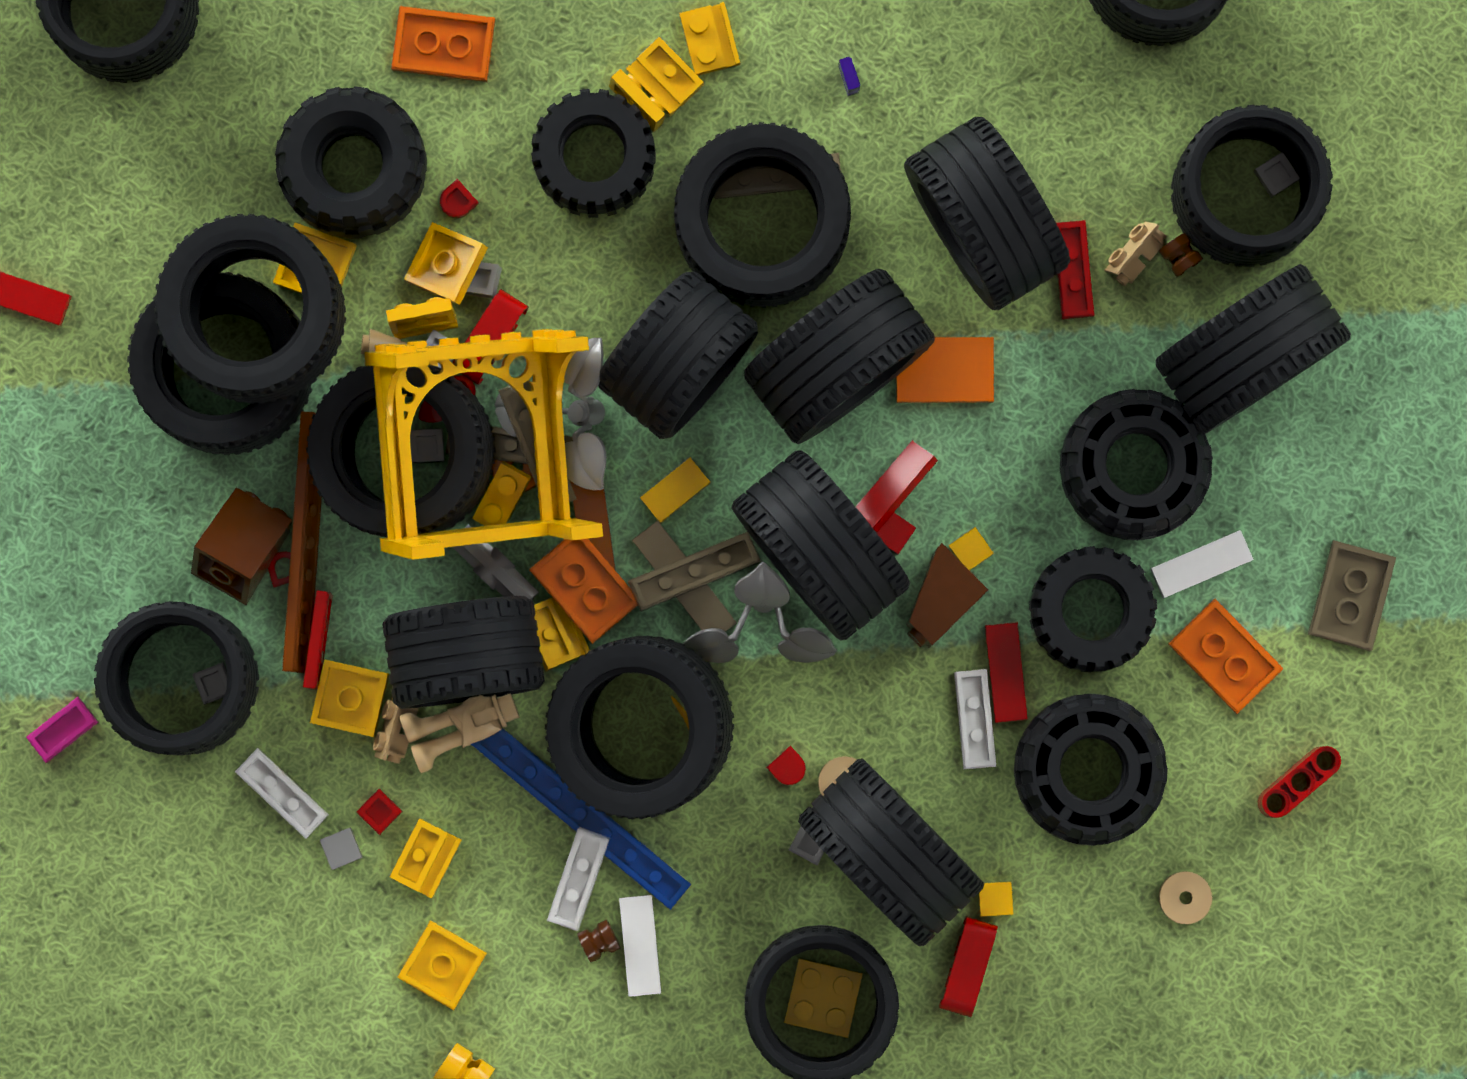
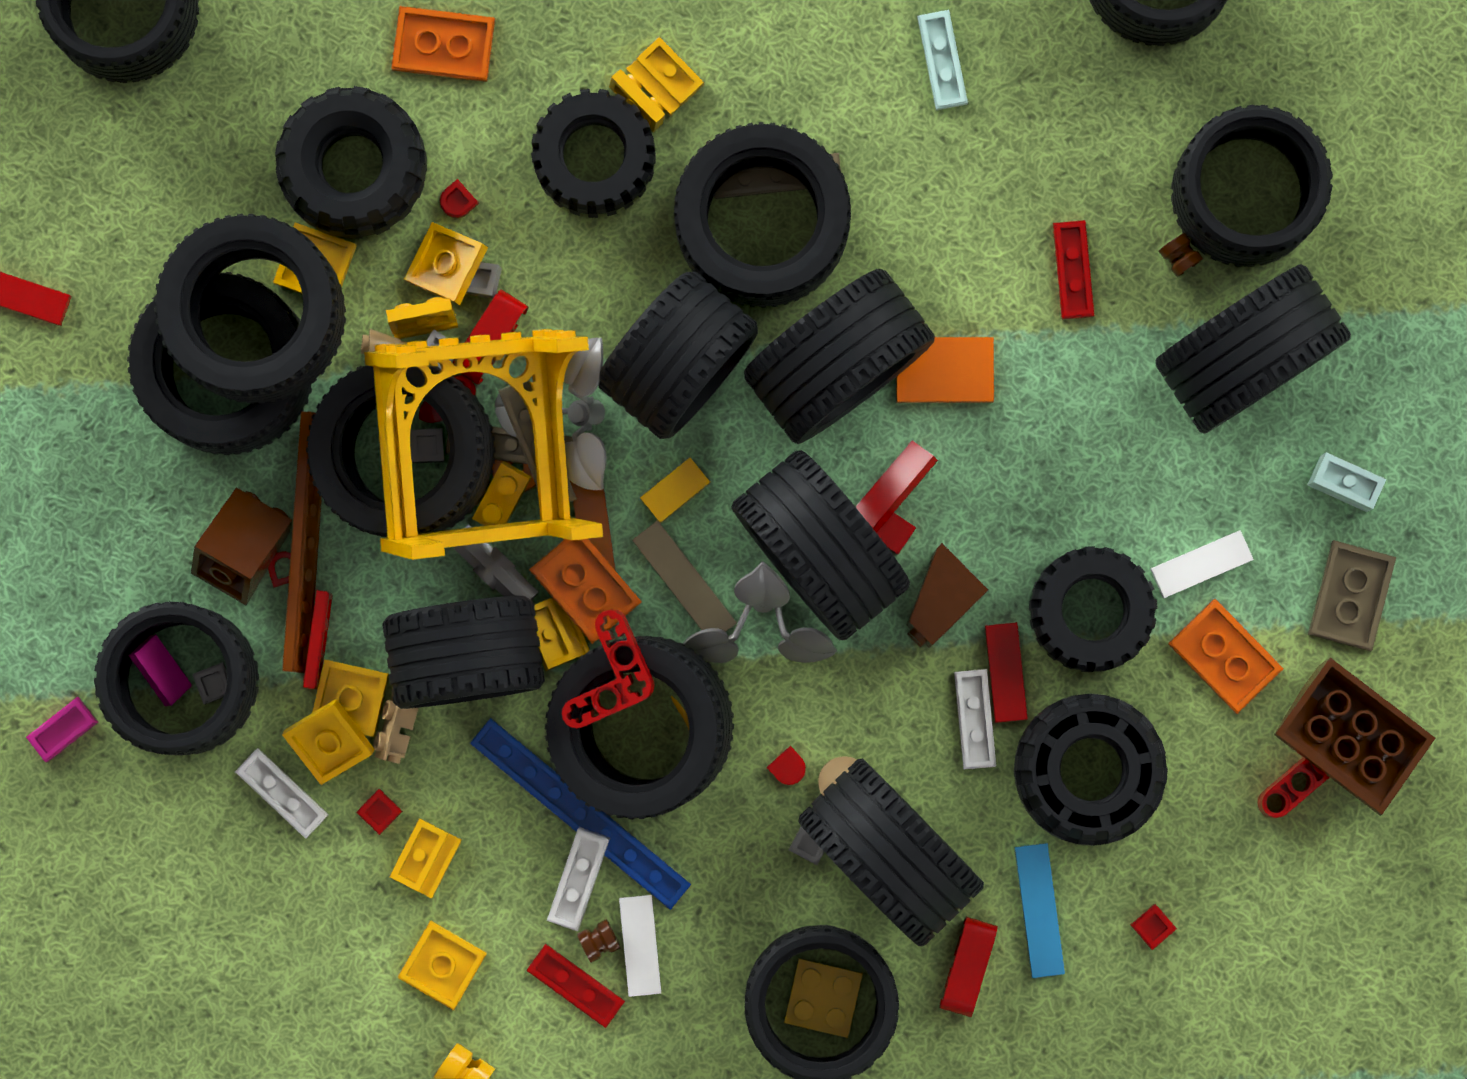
light grey tile [320,827,363,870] -> none
tan piece [400,693,520,774] -> none
dark tan tile [628,532,760,612] -> none
yellow plate [679,2,740,76] -> none
dark purple tile [838,56,860,96] -> none
black tyre [904,117,1070,310] -> none
yellow tile [949,527,994,571] -> none
yellow tile [979,881,1013,917] -> none
black tyre [1060,389,1213,541] -> none
tan hinge [1105,221,1166,286] -> none
tan piece [1159,871,1212,924] -> none
light grey plate [1254,152,1300,198] -> none
none -> dark pink tile [128,634,192,707]
none -> yellow plate [282,699,375,785]
none -> red tile [526,944,625,1028]
none -> red beam [562,609,655,729]
none -> light aqua tile [917,10,968,110]
none -> dark azure tile [1014,843,1065,978]
none -> red tile [1130,904,1177,950]
none -> reddish brown slope [1274,658,1435,816]
none -> light aqua panel [1307,452,1386,512]

